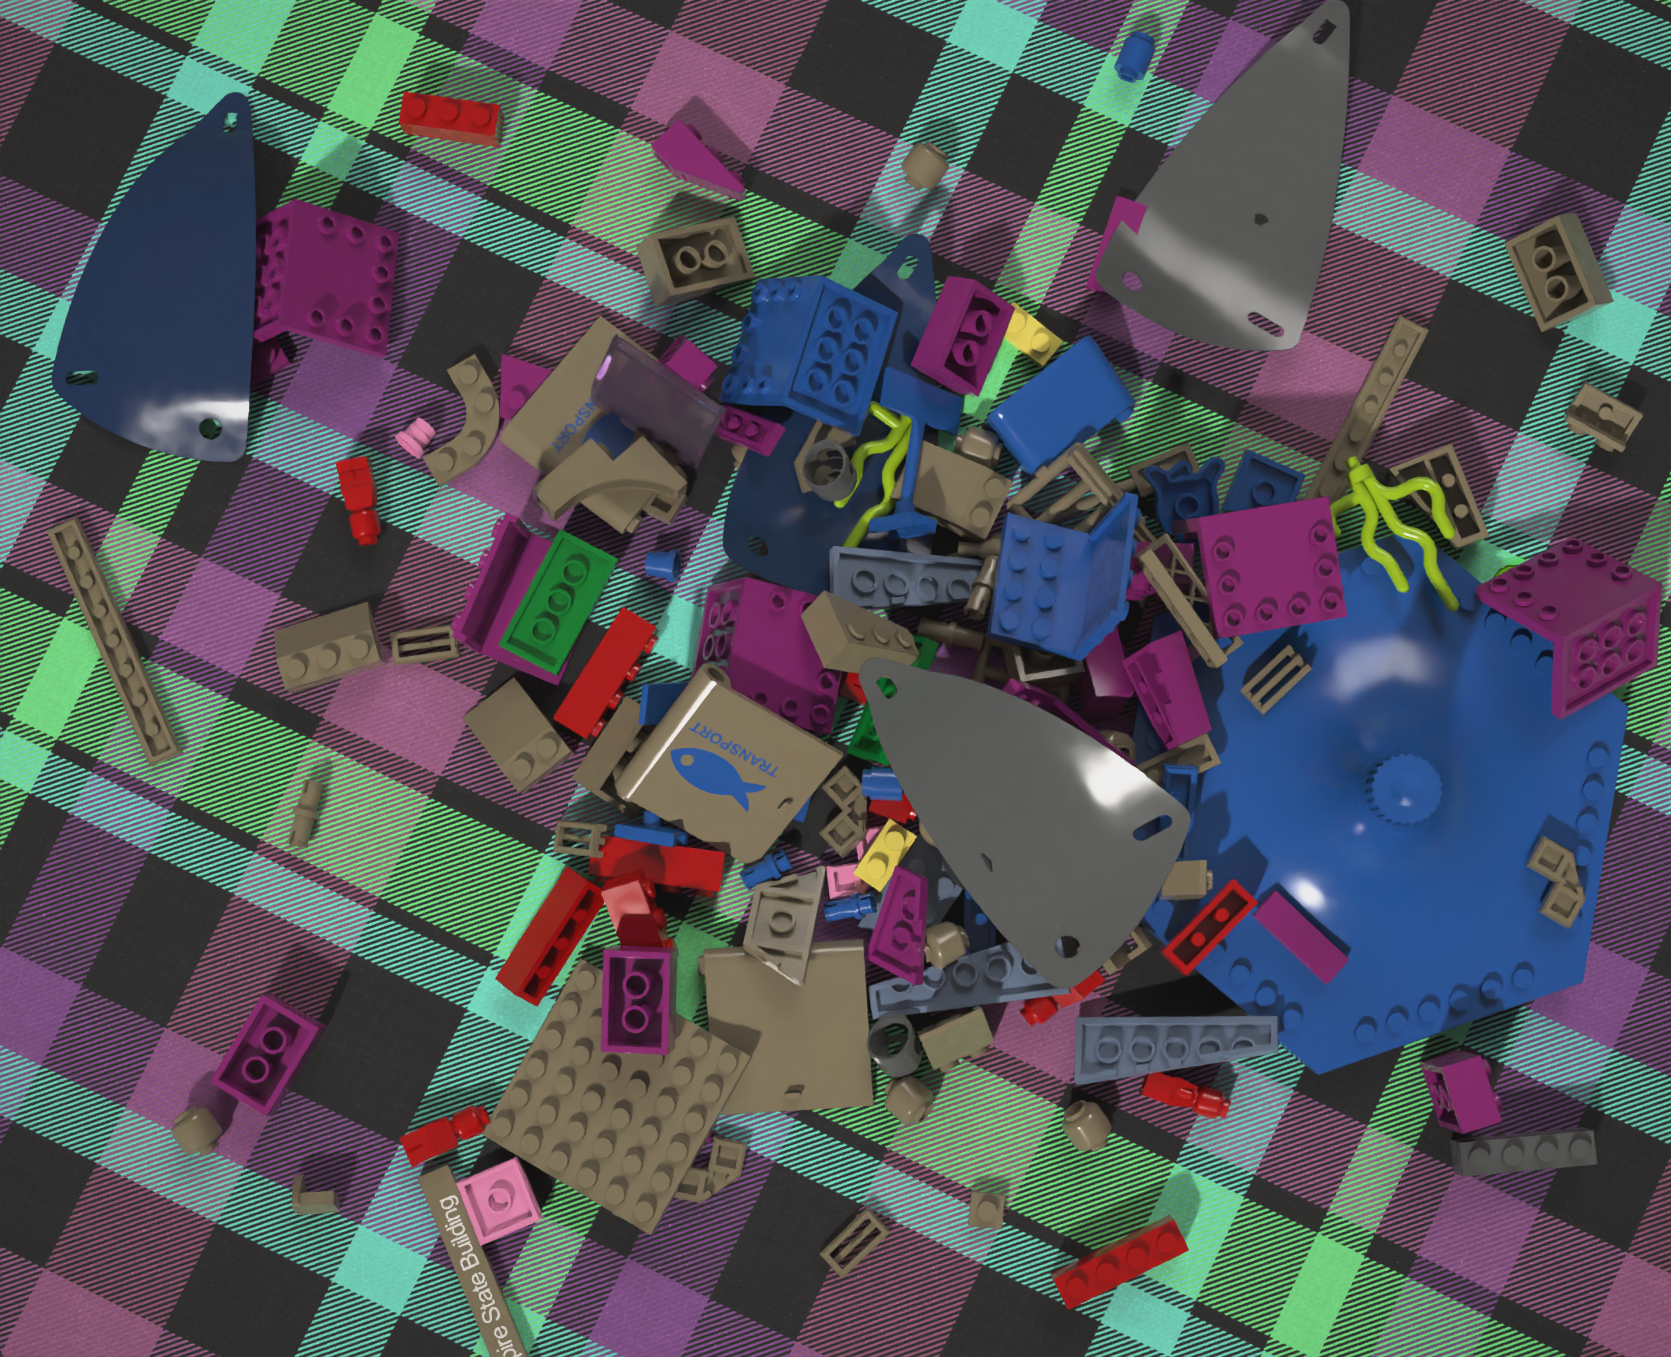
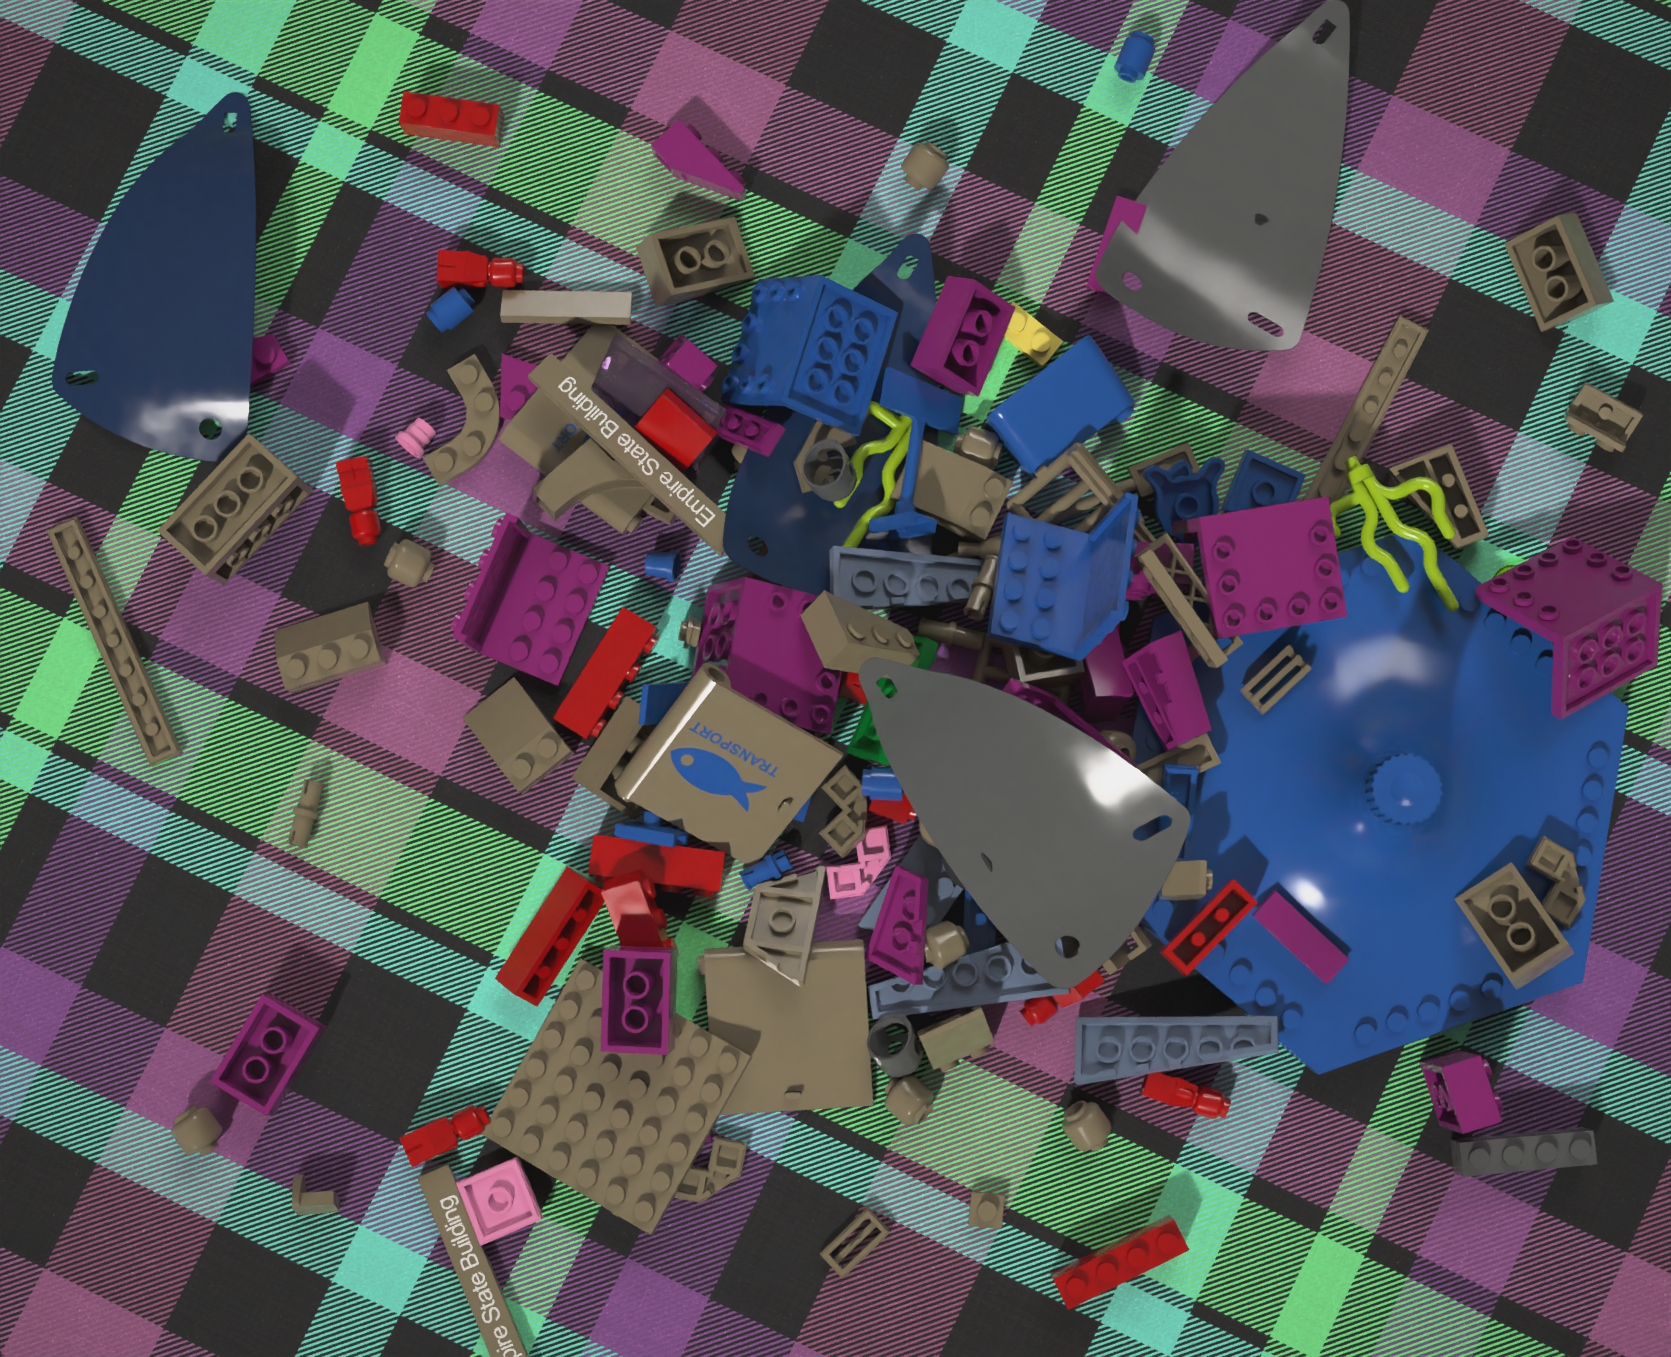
magenta bracket [253,199,399,358] -> none
dark tan tile [390,625,460,666] -> none
green plate [498,529,619,676] -> none
dark tan tile [553,819,607,858] -> none
blue pin [823,892,877,923] -> none
light yellow plate [853,818,917,892] -> none
none -> dark tan brick [157,433,314,586]
none -> dark tan head [383,539,435,588]
none -> blue brick [426,286,475,333]
none -> red piece [436,250,525,289]
none -> dark tan tile [500,290,633,325]
none -> dark tan tile [528,353,726,557]
none -> red tile [633,388,718,473]
none -> dark tan plate [678,616,702,649]
none -> dark tan slope [1455,862,1575,990]

